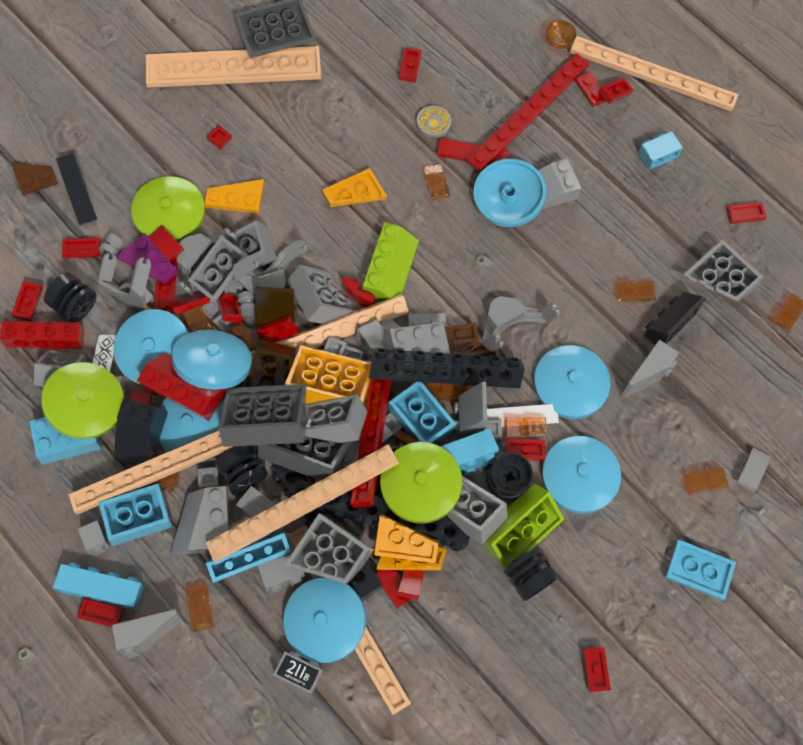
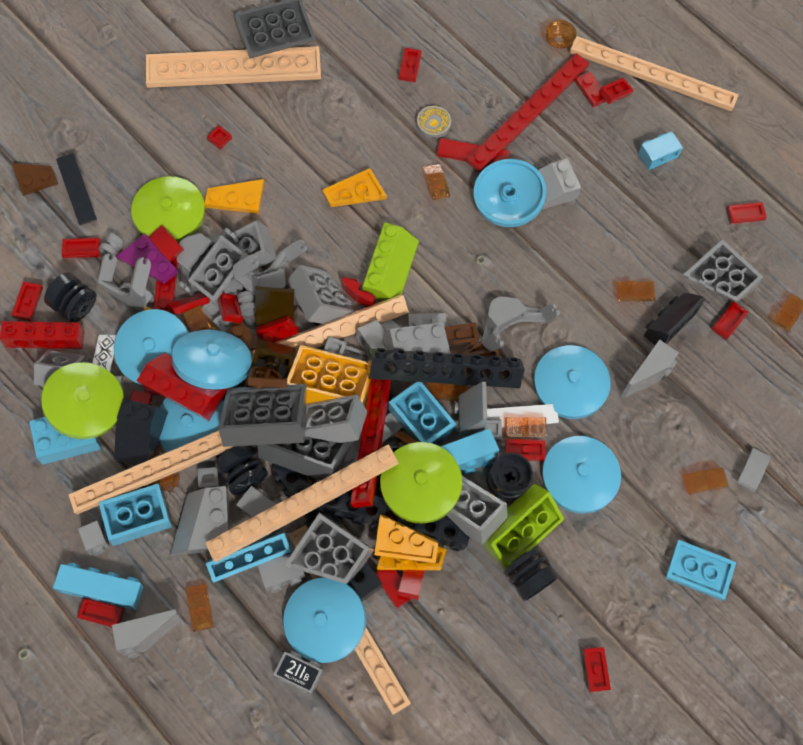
none -> reddish brown wing [248,366,287,389]
none -> red tile [711,301,749,340]

